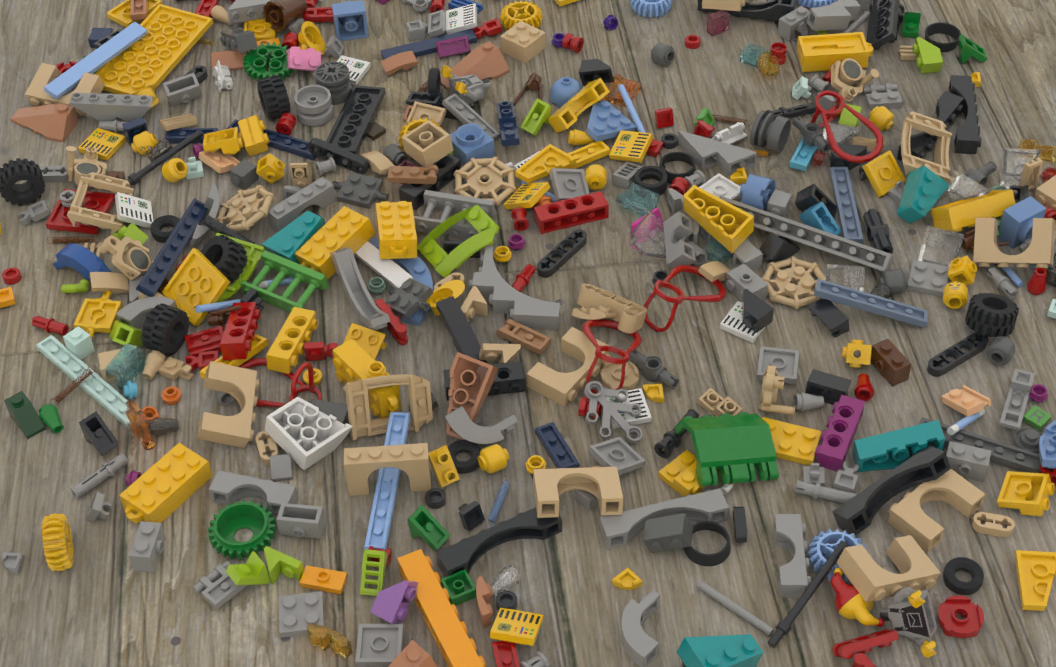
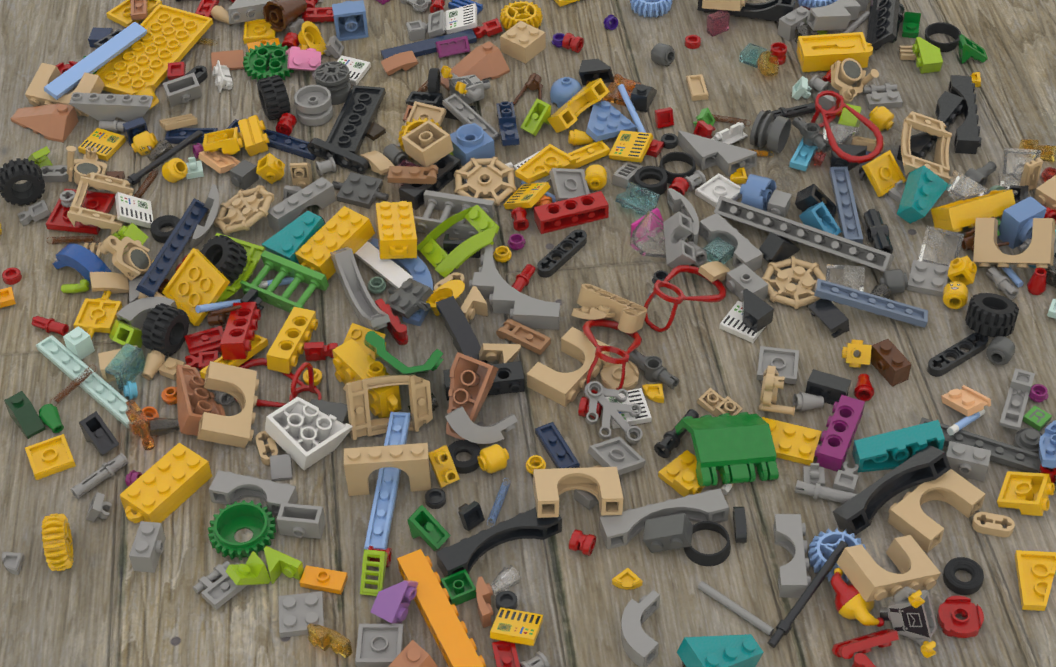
black pin [202,215,255,244] -> none
dark grey arch [220,27,258,53] -> none
yellow wedge [683,185,754,254] -> none
none -> yellow tile [25,434,76,480]
none -> lime slope [28,146,53,168]
none -> dark orange piece [134,168,158,198]
none -> red tile [167,62,186,80]
none -> nougat wedge [176,364,226,436]
none -> green hinge [364,331,444,375]
none -> red wheel [569,529,597,556]
none -> black slope [631,84,657,113]
none -> tan tile [686,74,709,101]

